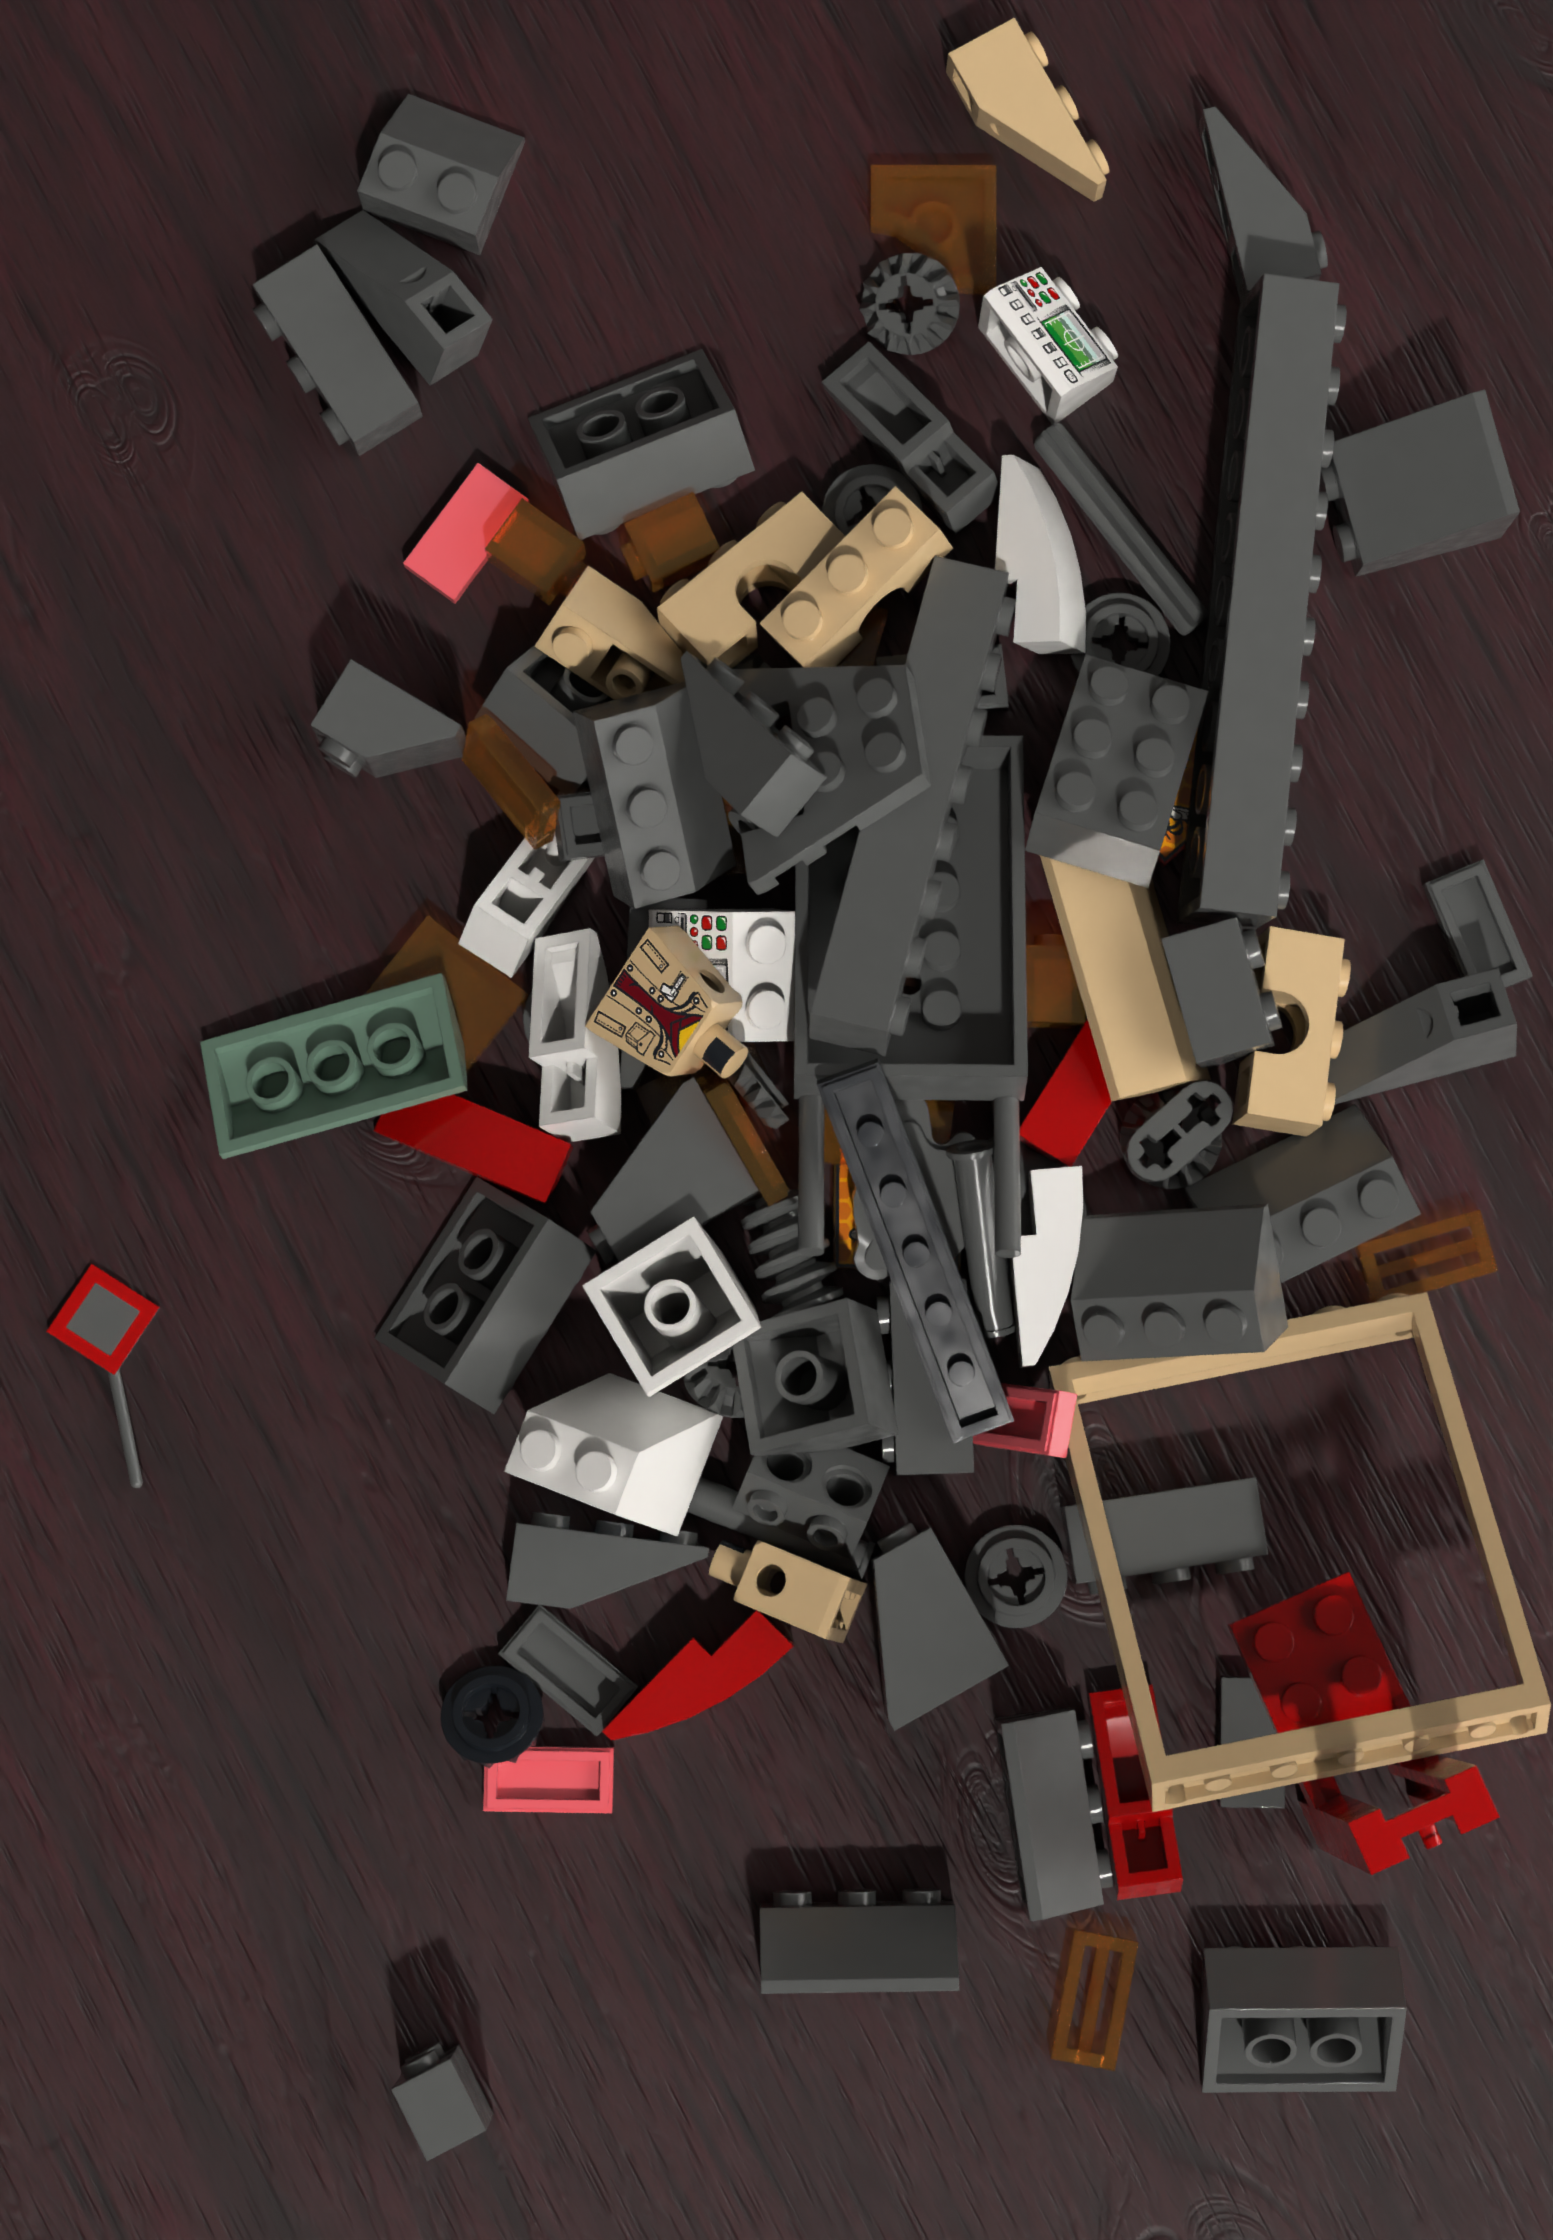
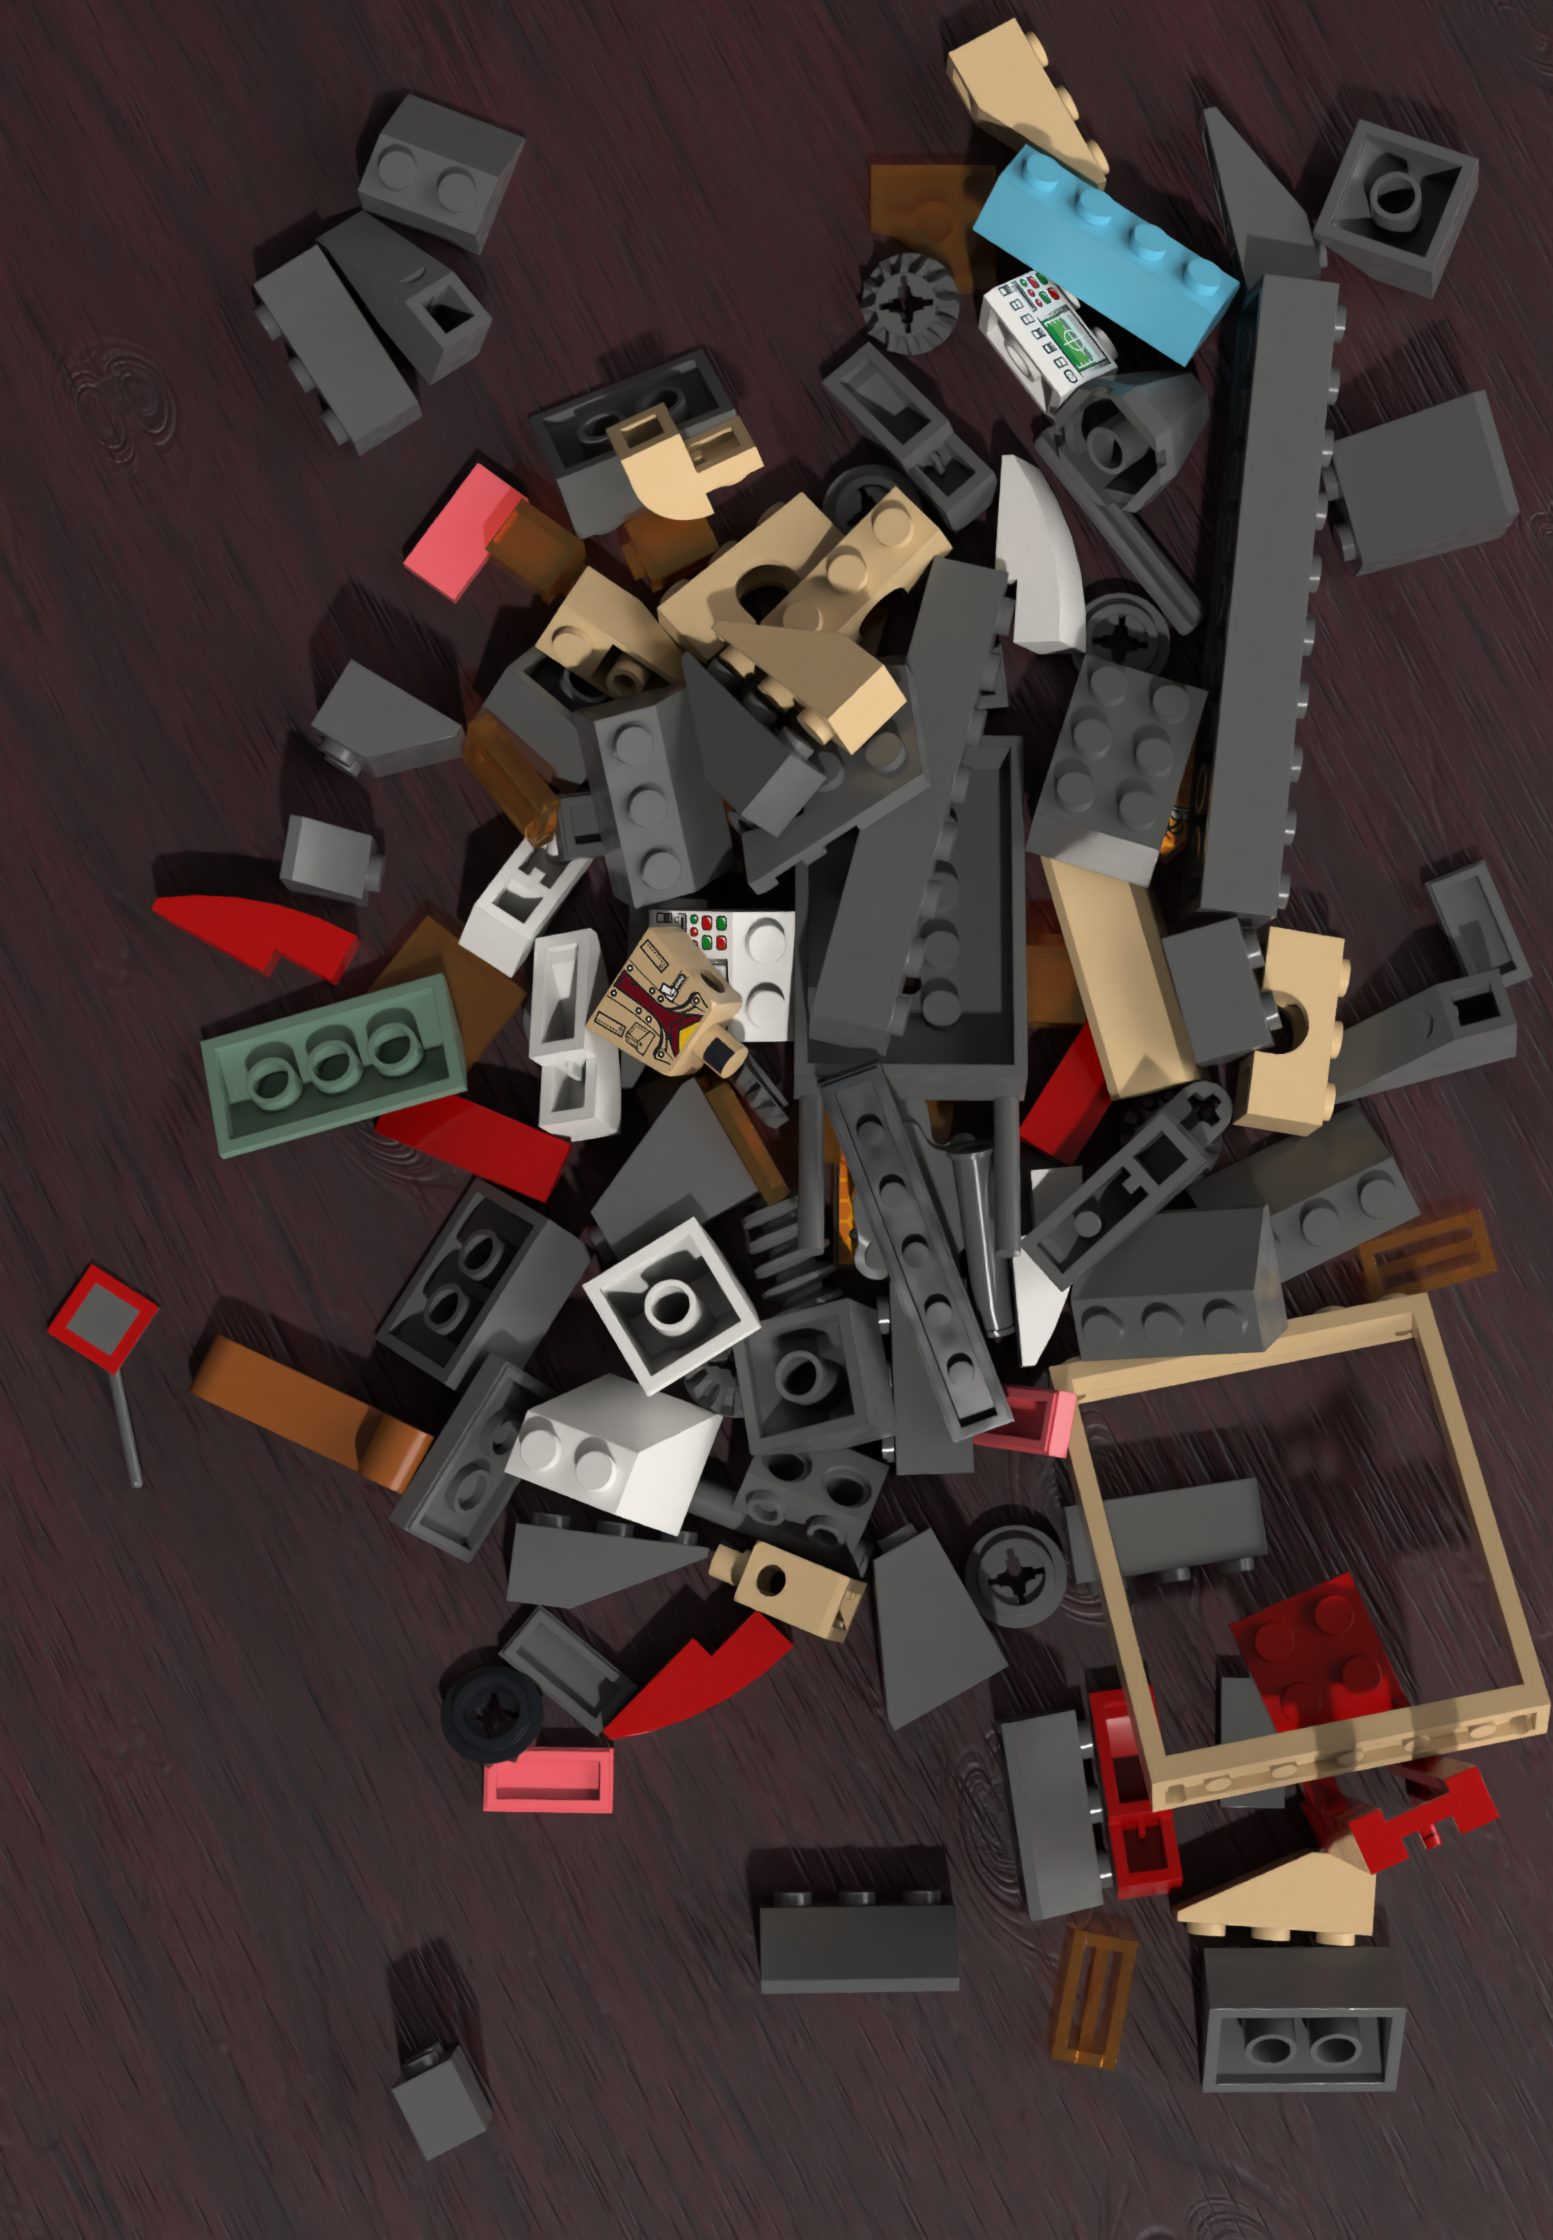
none -> red slope [151,895,362,987]
none -> dark orange beam [188,1333,438,1495]
none -> dark grey slope [279,815,386,907]
none -> dark grey tile [388,1352,562,1564]
none -> tan brick [605,402,764,520]
none -> tan slope [711,620,907,755]
none -> medium azure slope [972,144,1240,367]
none -> dark grey slope [1021,1112,1215,1292]
none -> dark grey cone [1054,368,1210,513]
none -> tan slope [1171,1848,1376,1946]
none -> dark grey slope [1313,119,1479,299]

